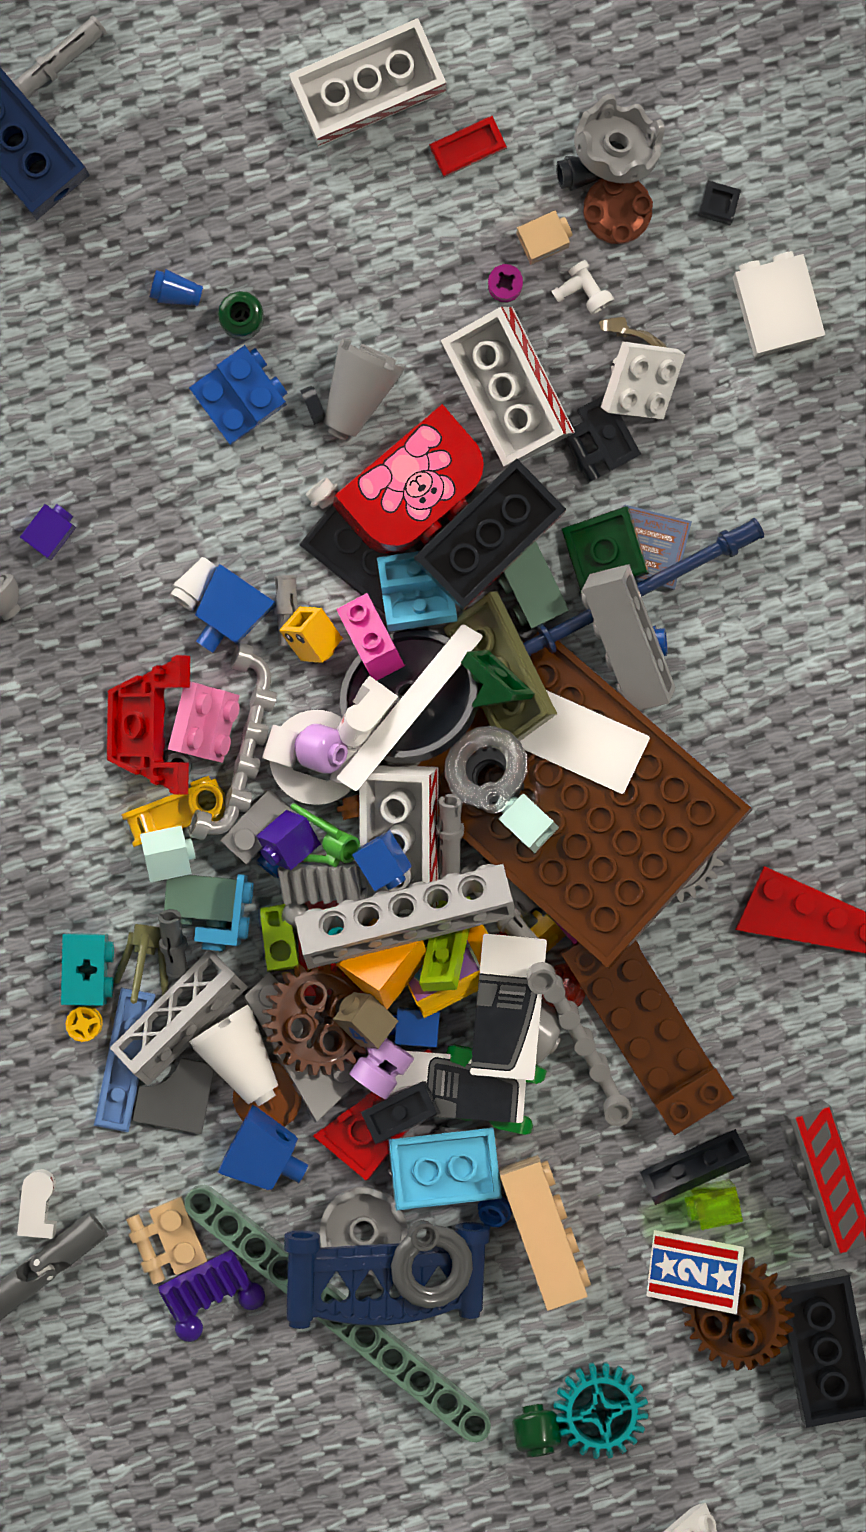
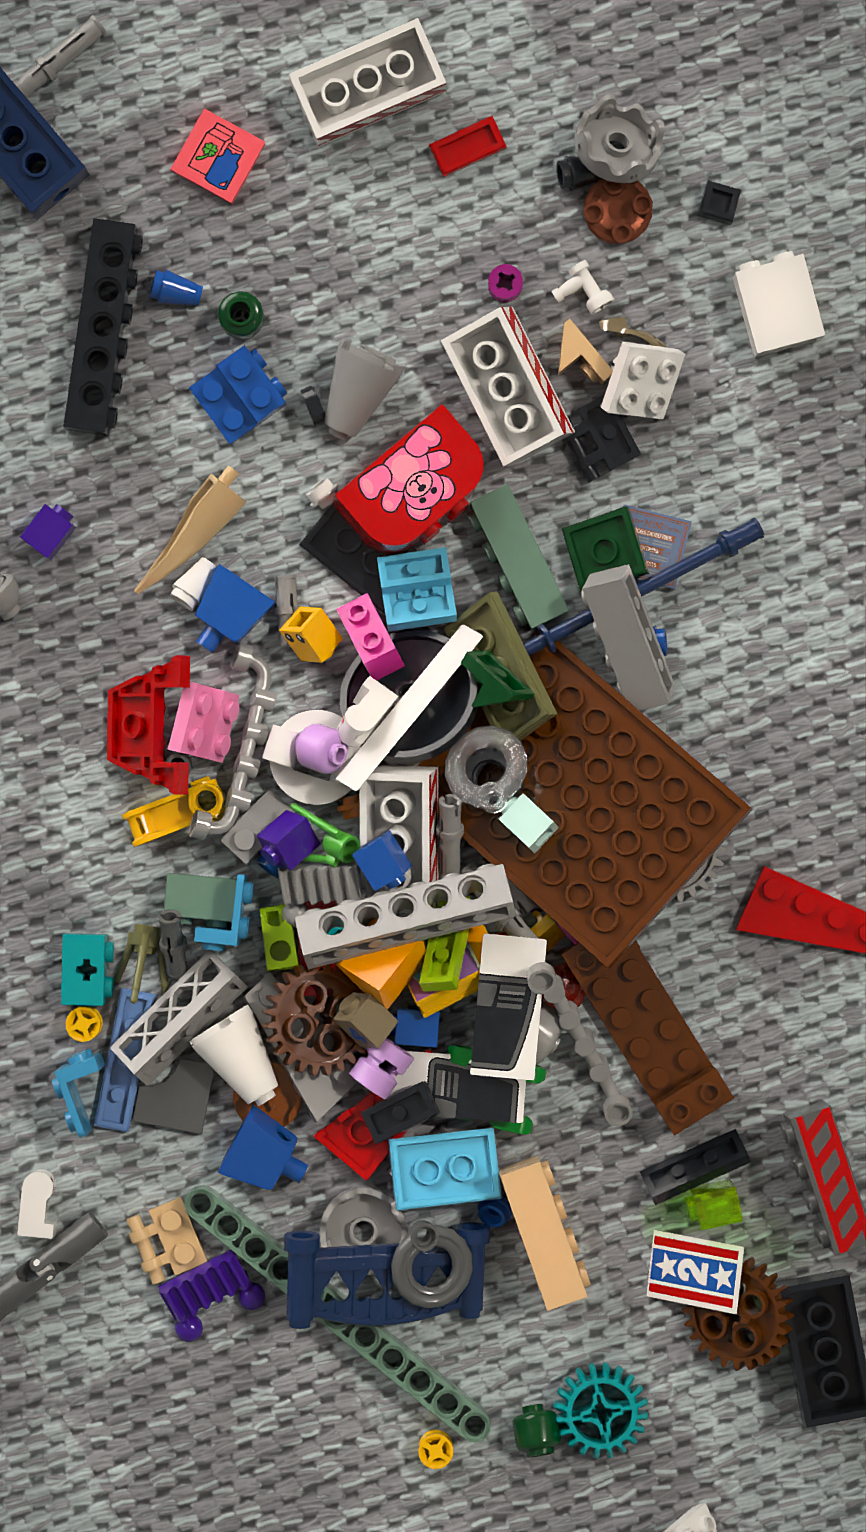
light aqua brick [140,825,196,883] -> none
black brick [414,458,566,611] -> none
white sticker [515,690,650,794] -> none
tan brick [516,210,573,265] -> none
none -> dark azure bracket [52,1048,106,1138]
none -> black brick [63,218,143,436]
none -> tan piece [134,465,246,594]
none -> coral tile [170,108,266,205]
none -> yellow wheel [418,1429,453,1469]
none -> tan slope [558,318,613,385]

